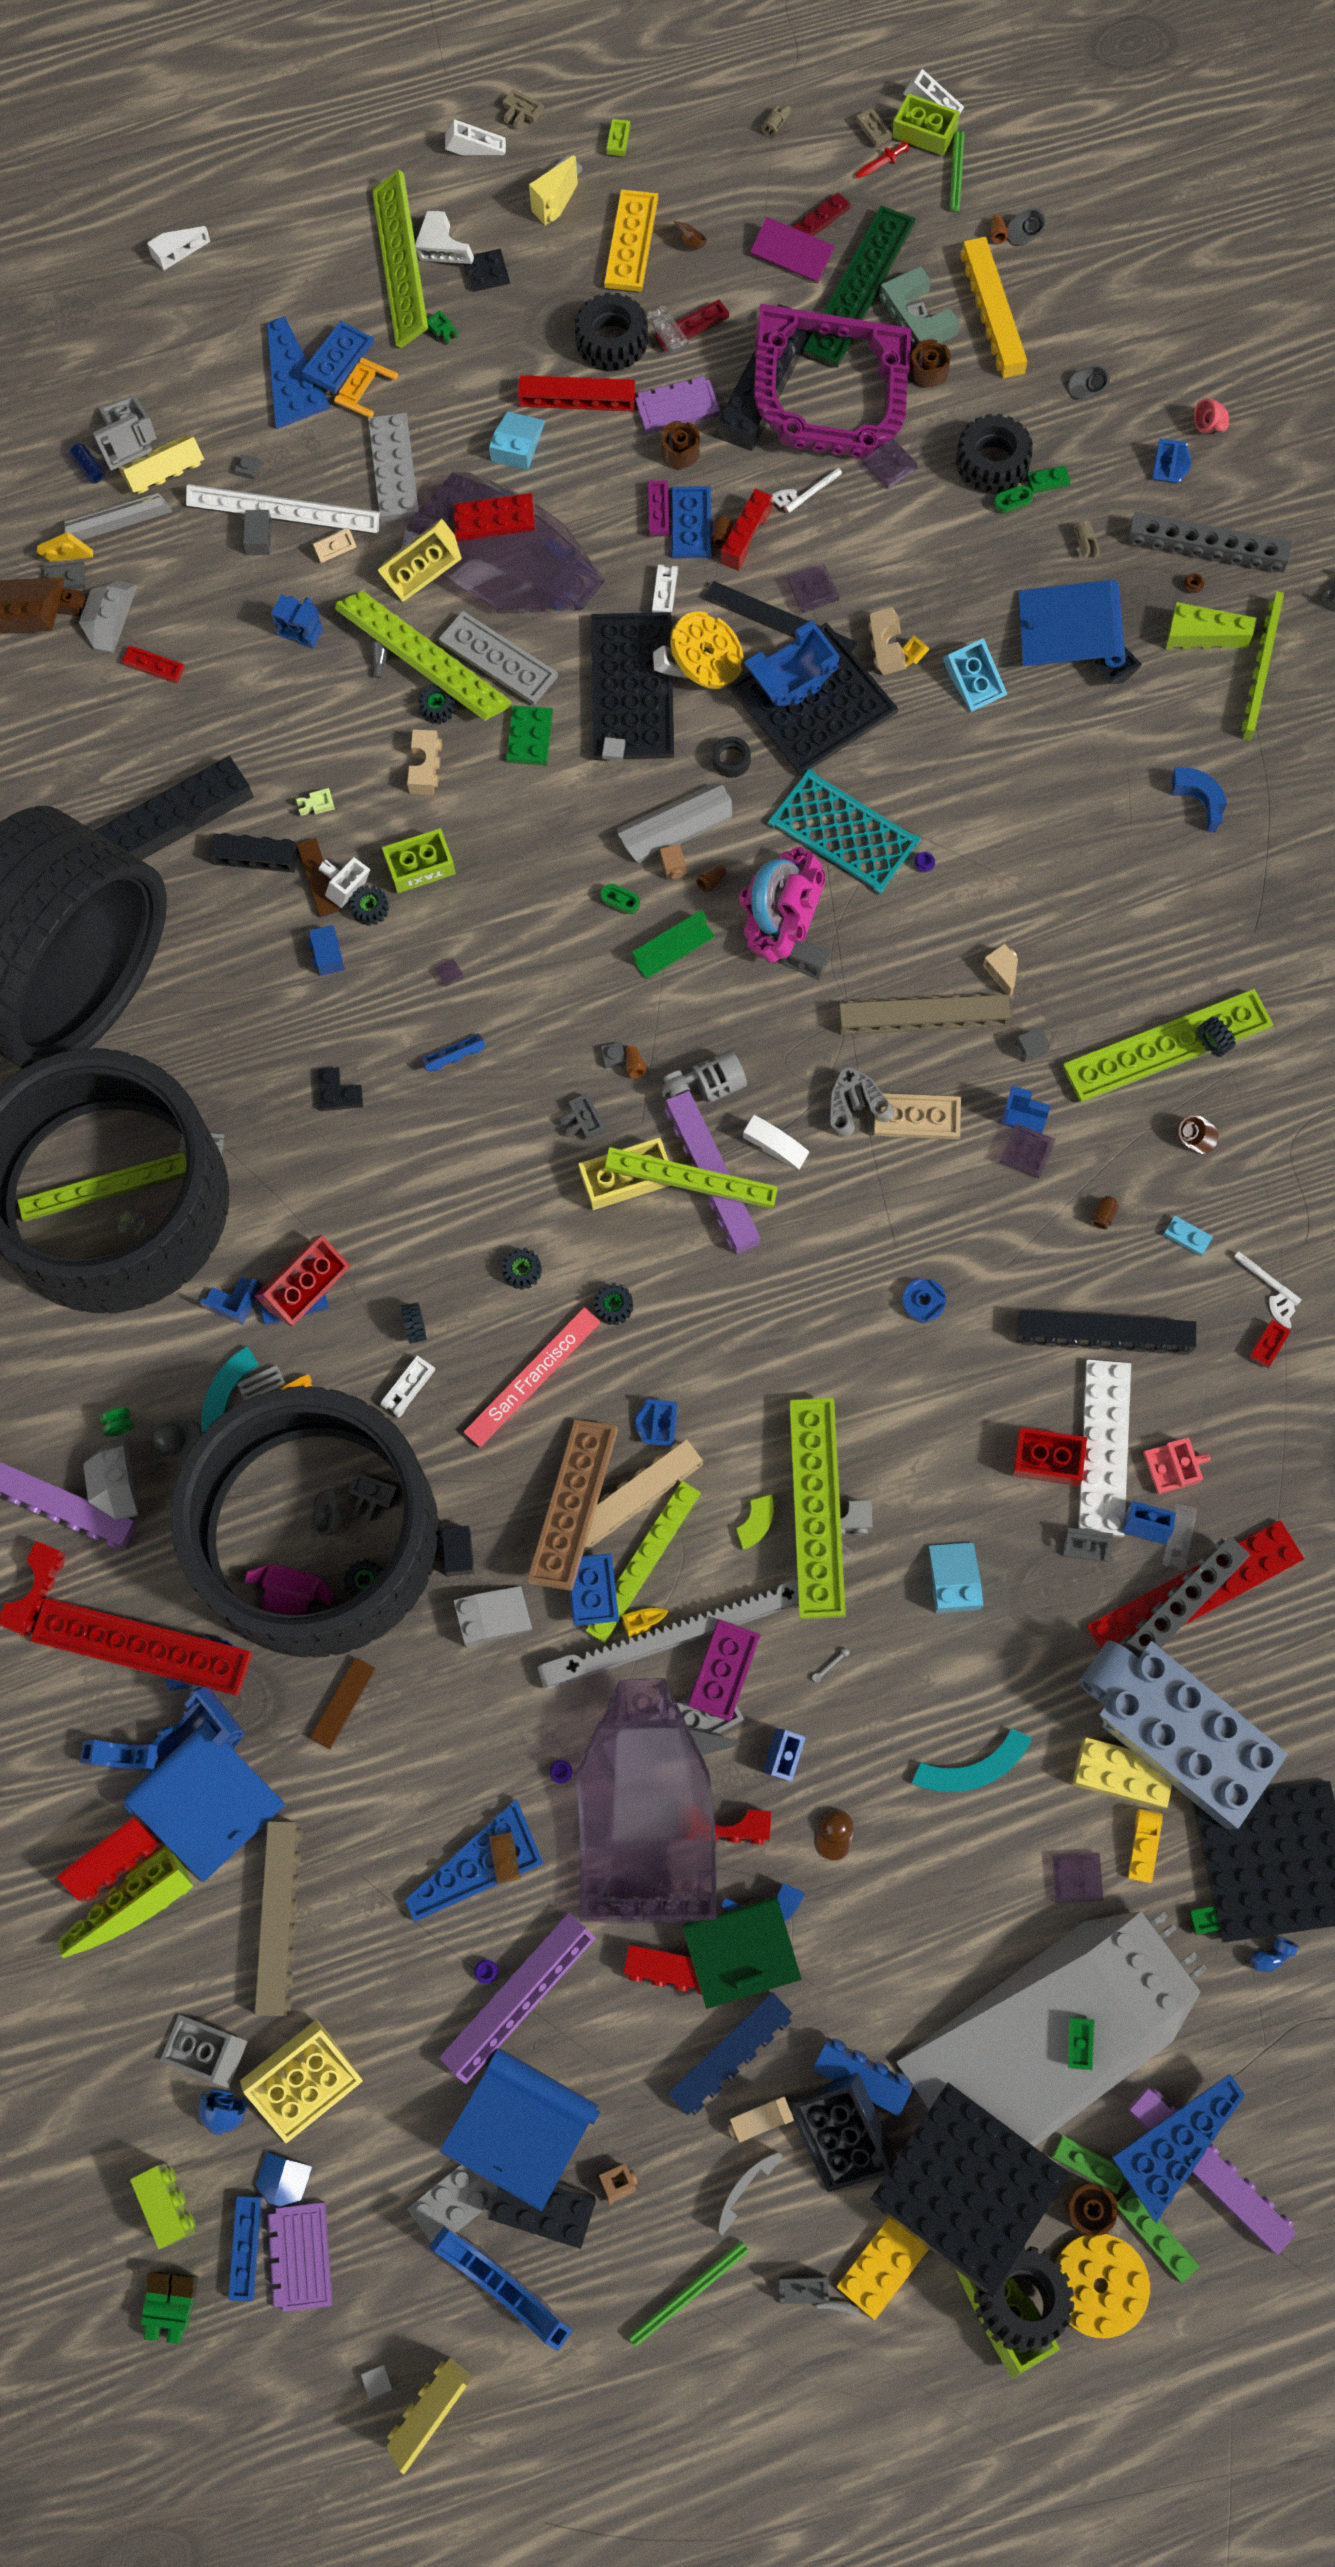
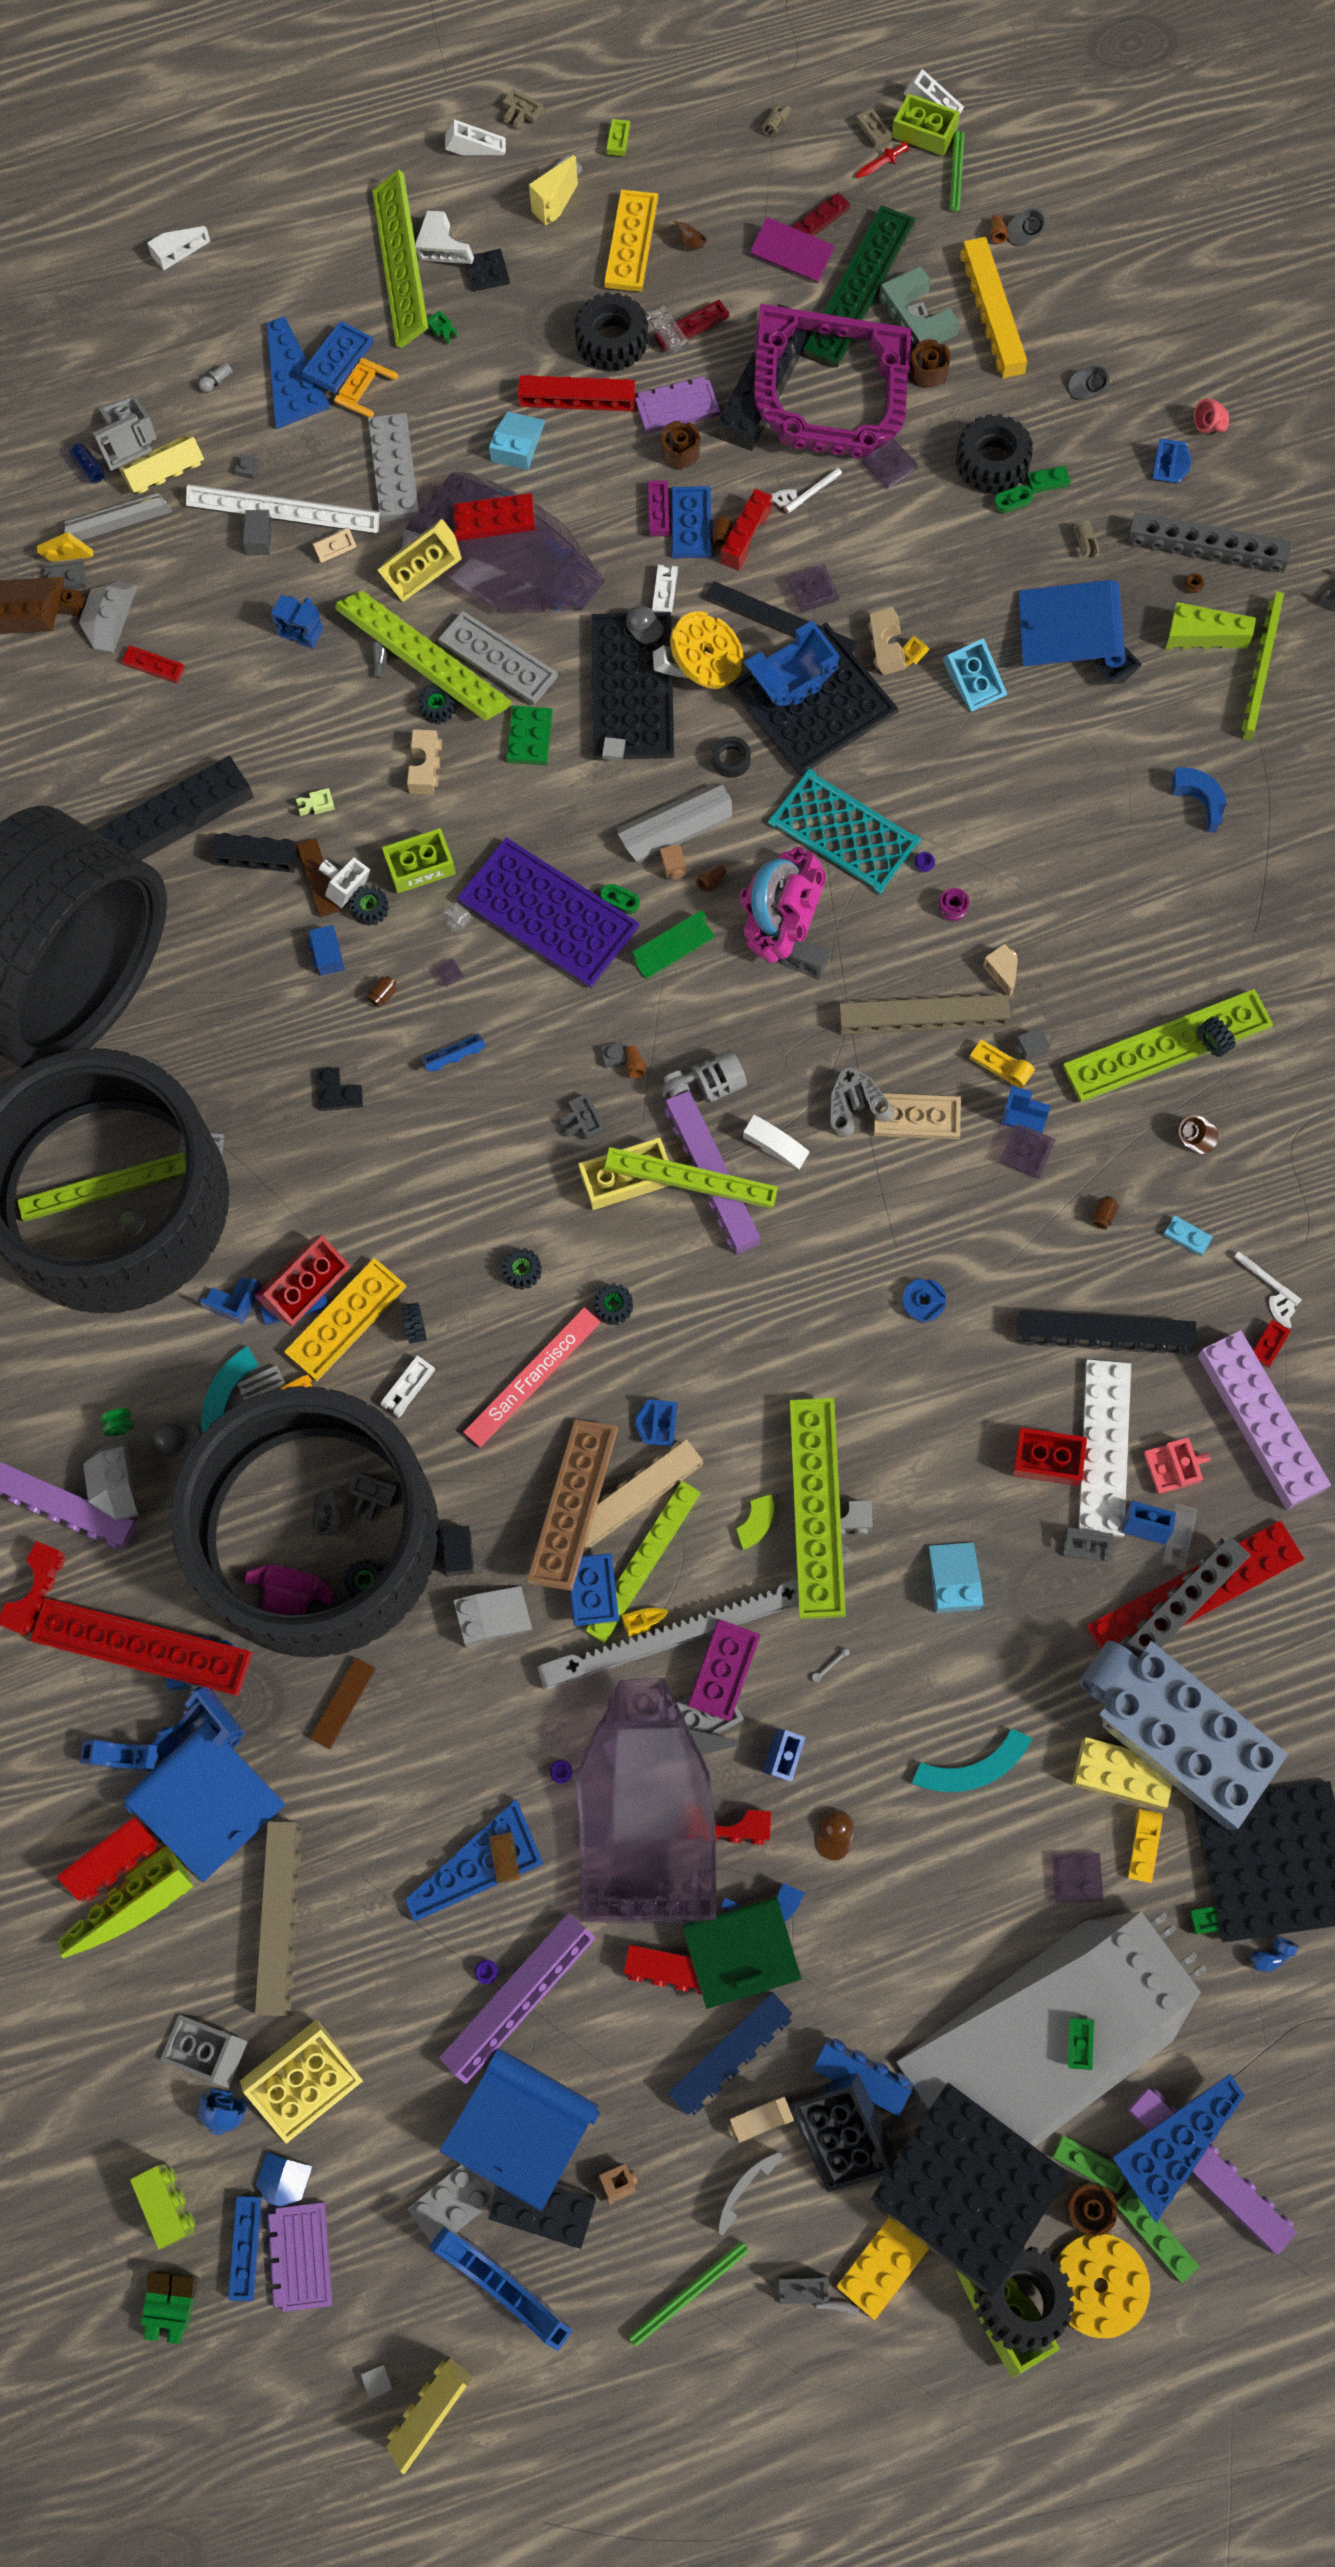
none -> light grey pin [199,362,233,393]
none -> yellow plate [284,1258,407,1381]
none -> reddish brown brick [367,976,397,1008]
none -> clear plate [443,902,473,932]
none -> dark purple plate [457,837,640,989]
none -> dark grey cap [626,605,663,644]
none -> magenta wheel [939,888,969,921]
none -> yellow plate [969,1039,1035,1088]
none -> lavender brick [1198,1330,1331,1510]

